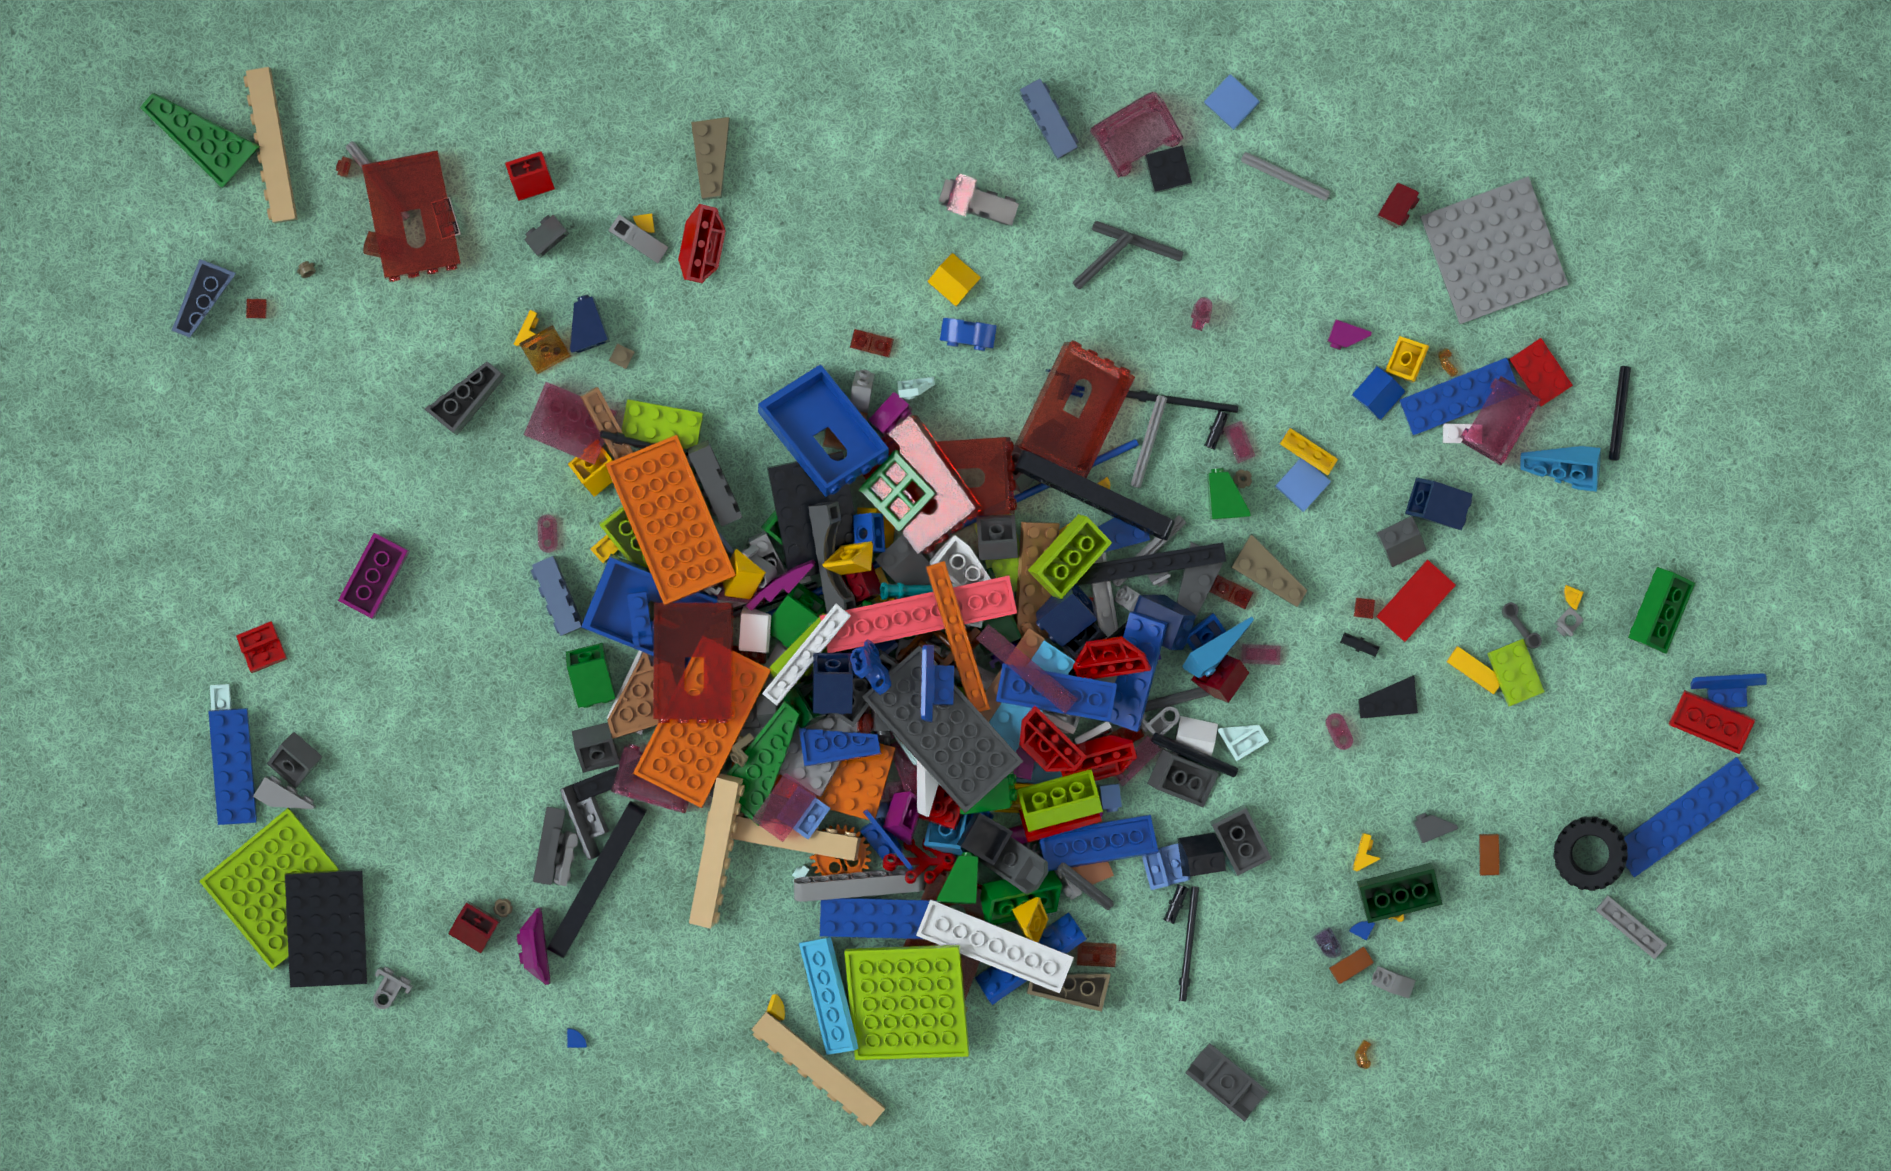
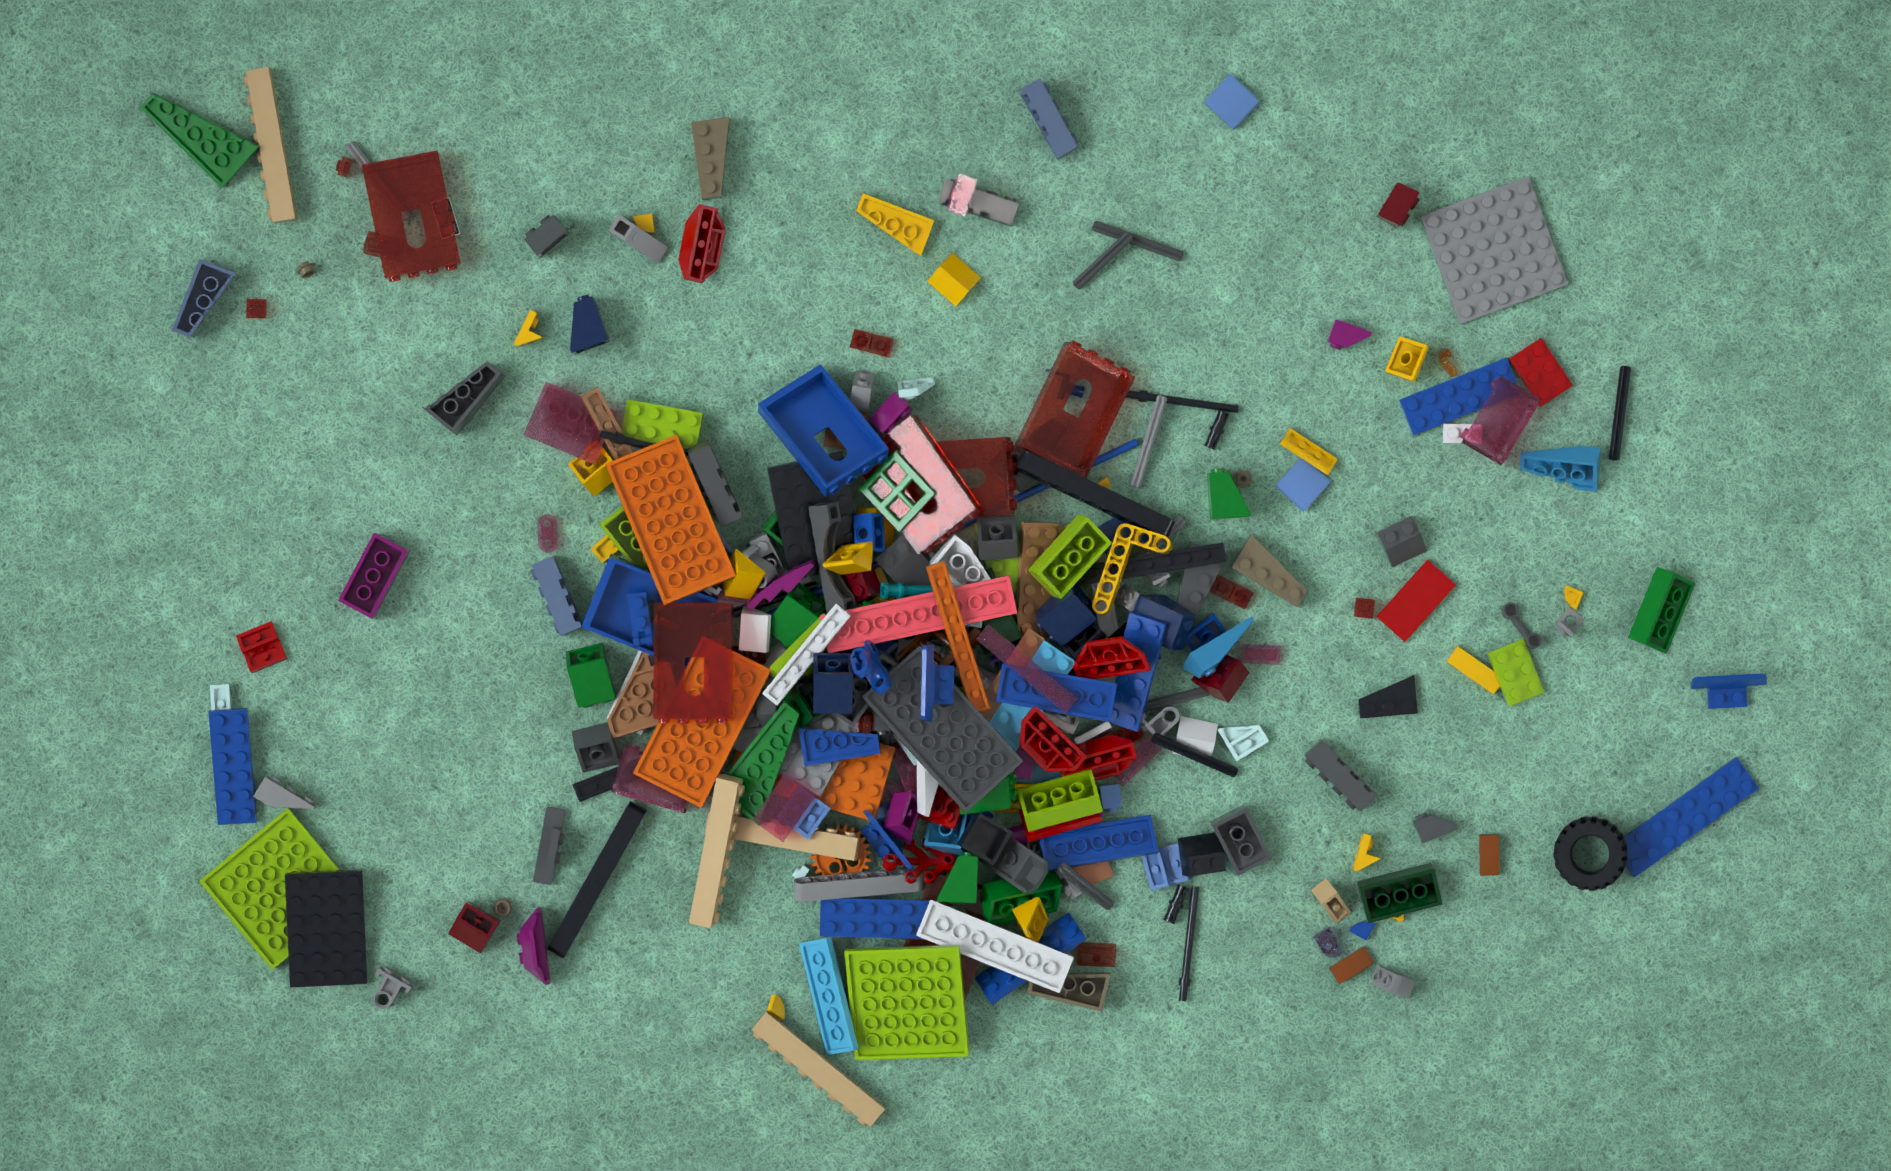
dark grey slope [267,732,322,789] -> none
red slope [505,151,555,201] -> none
clear orange tile [519,325,571,374] -> none
light grey hinge [553,831,578,886] -> none
dark grey bracket [560,784,609,860] -> none
blue tile [567,1028,587,1048] -> none
dark tan plate [609,343,635,369] -> none
dark tan bracket [729,733,755,767] -> none
blue brick [940,318,997,351] -> none
clear pink windscreen [1090,92,1184,178] -> none
black piece [1145,145,1192,194] -> none
dark grey slope [1147,749,1219,808] -> none
dark grey piece [1185,1043,1269,1122] -> none
clear pink hips [1191,297,1213,331] -> none
clear pink plate [1223,421,1256,463] -> none
light grey axle [1241,152,1330,201] -> none
clear pink plate [1325,713,1353,750] -> none
black pin [1340,632,1380,658] -> none
blue slope [1352,366,1406,420] -> none
clear orange arm [1355,1039,1372,1069] -> none
dark blue slope [1405,477,1473,531] -> none
light grey plate [1595,895,1667,959] -> none
red tile [1669,690,1755,754] -> none
none -> yellow wing [856,193,935,256]
none -> yellow beam [1092,523,1173,615]
none -> dark grey wedge [1304,739,1377,811]
none -> tan slope [1311,879,1351,924]

